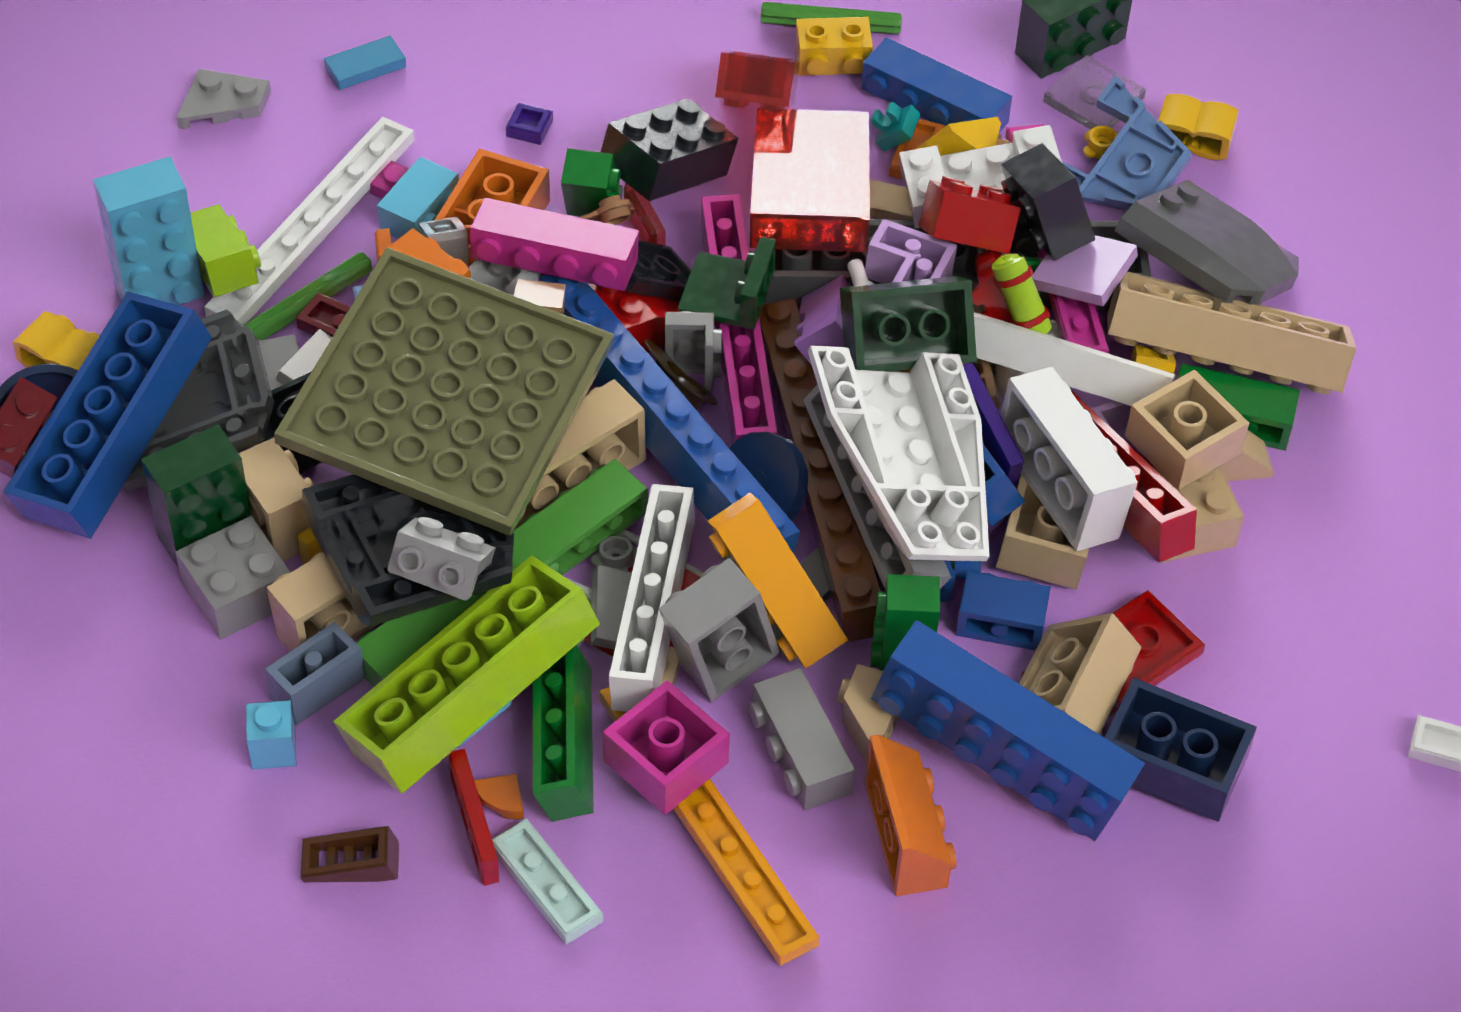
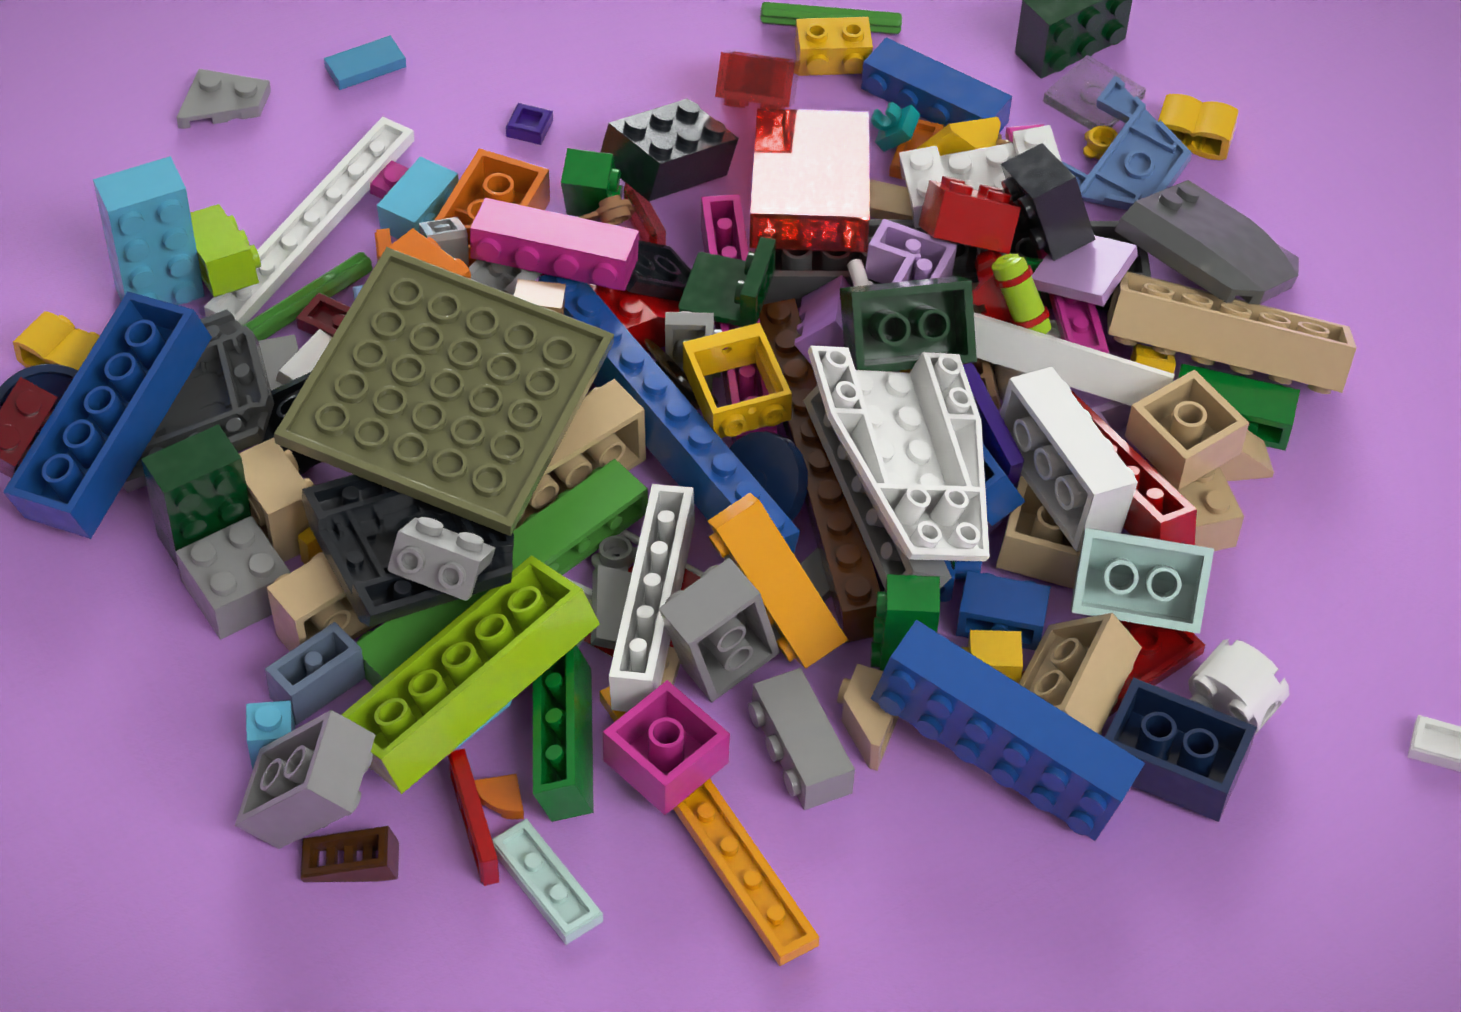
orange slope [864,734,957,896] -> none
none -> brick [235,710,376,849]
none -> yellow window [682,322,792,438]
none -> yellow brick [961,630,1023,684]
none -> light aqua slope [1071,528,1214,634]
none -> white brick [1188,639,1290,736]

